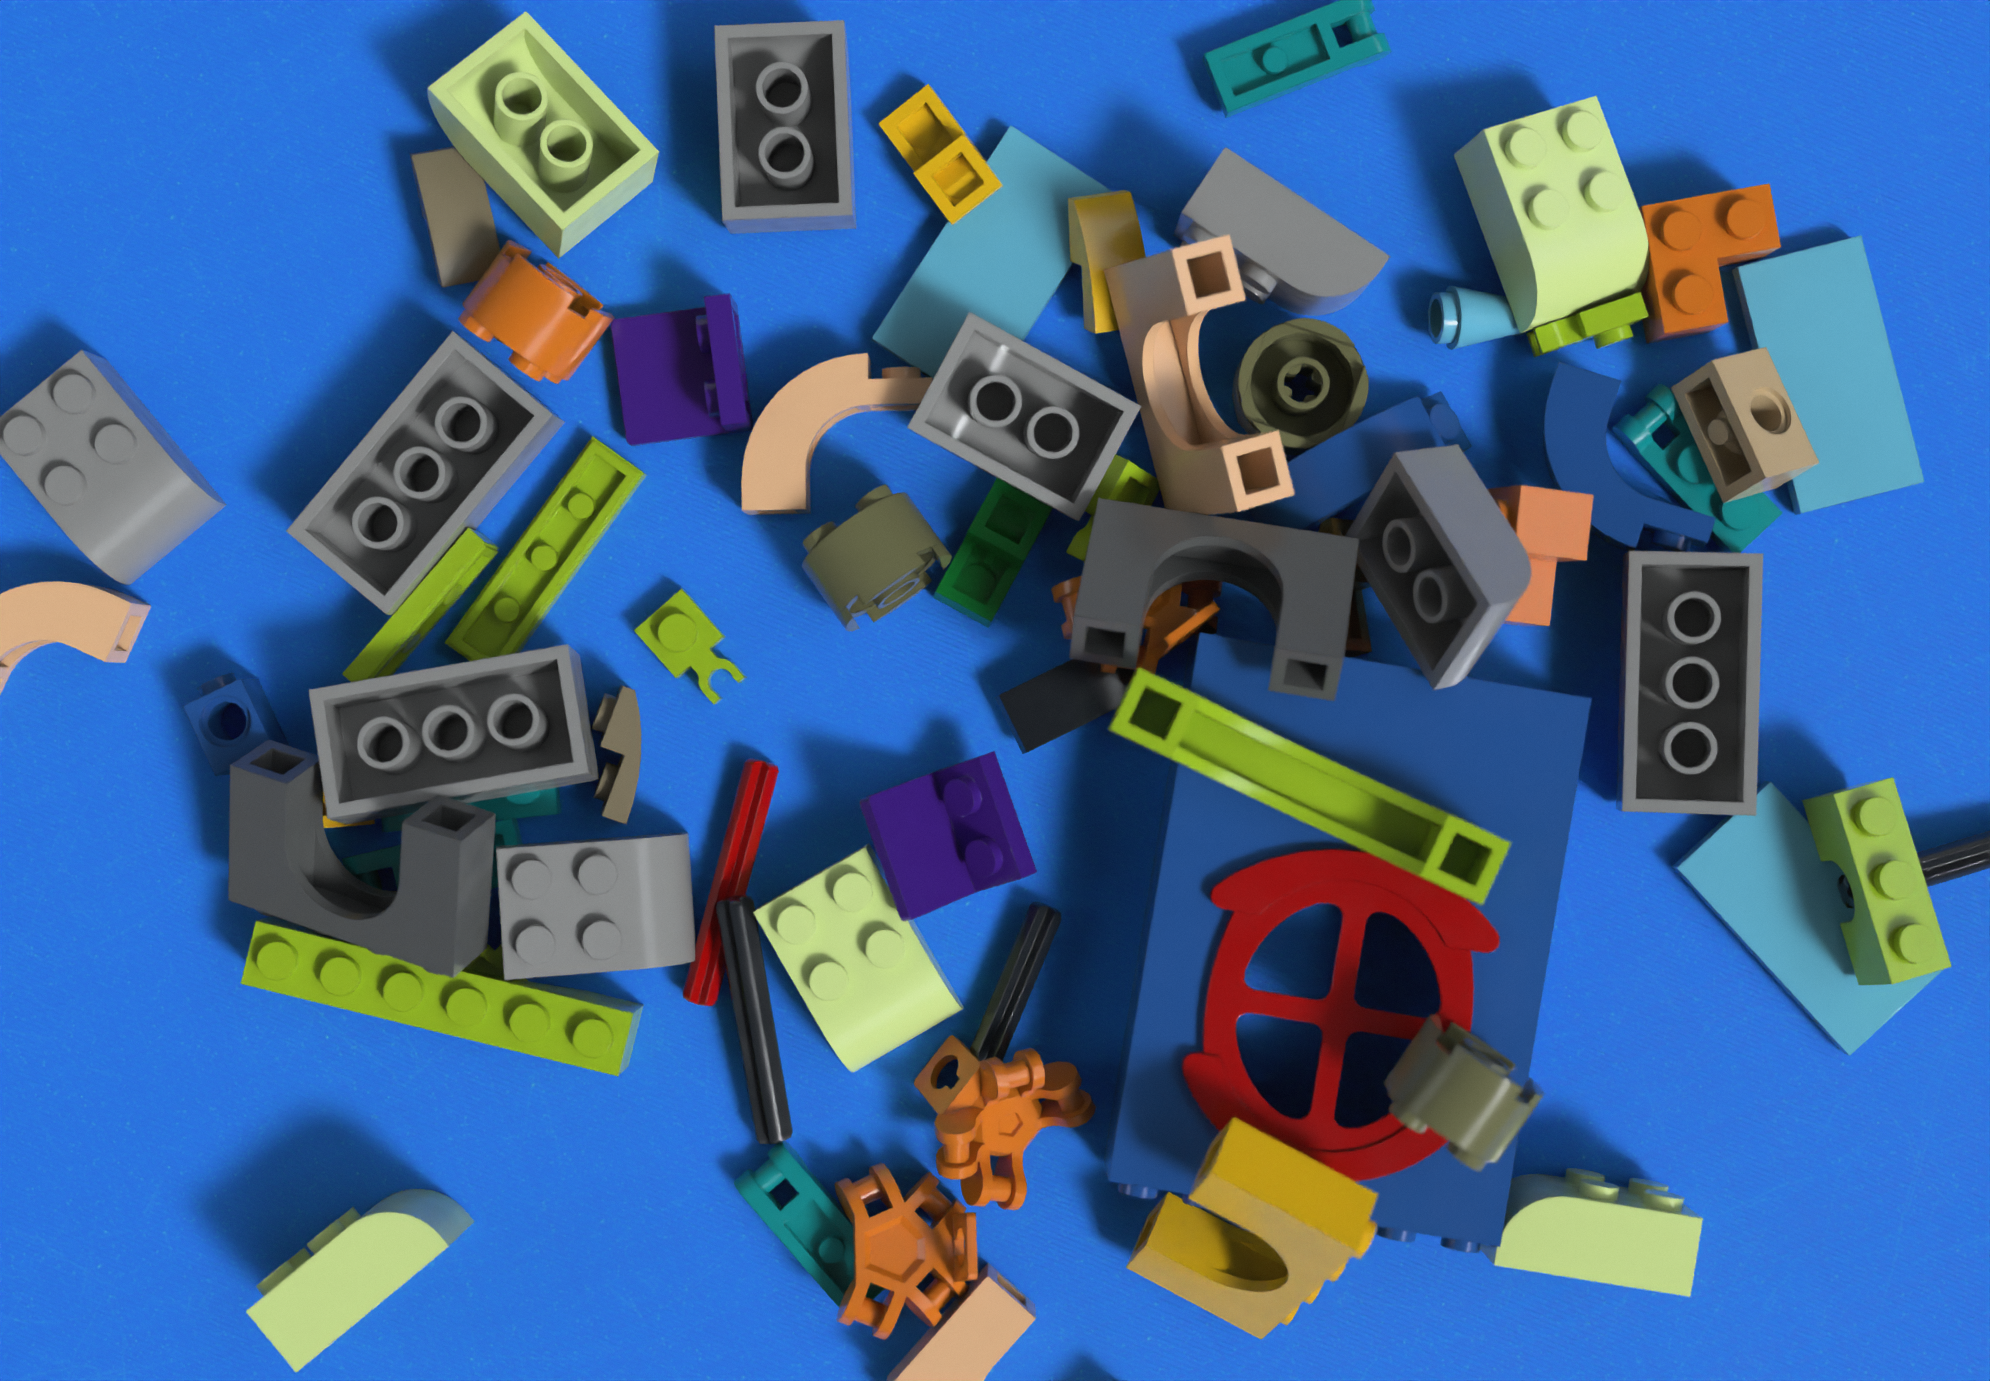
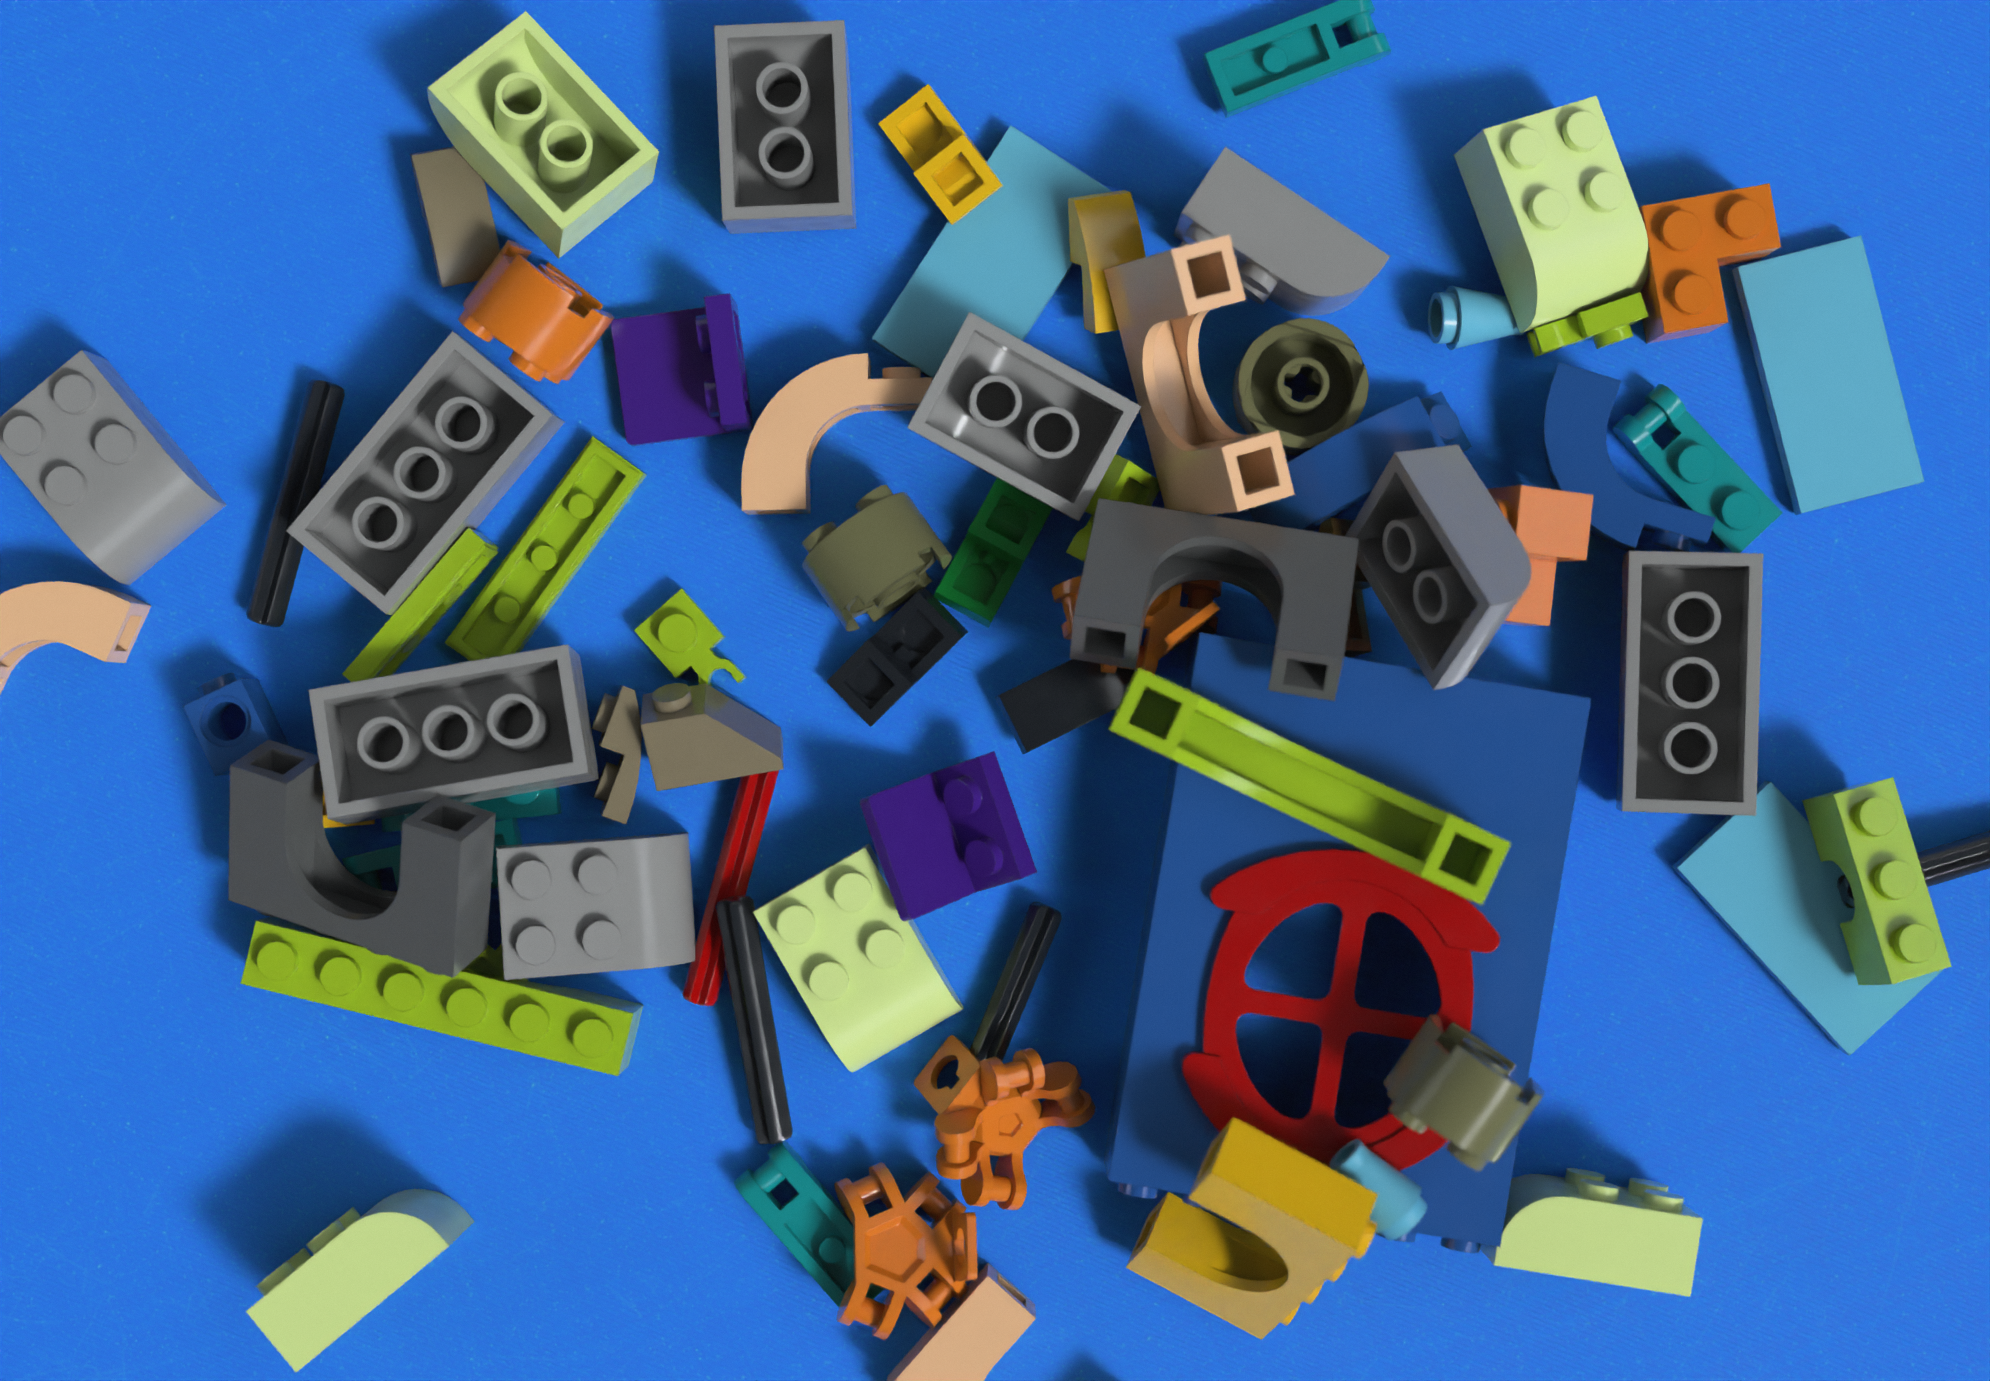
tan brick [1671,347,1819,503] -> none
none -> black axle [246,380,345,627]
none -> dark tan slope [640,683,784,791]
none -> black slope [826,587,968,727]
none -> medium azure cone [1329,1139,1427,1240]

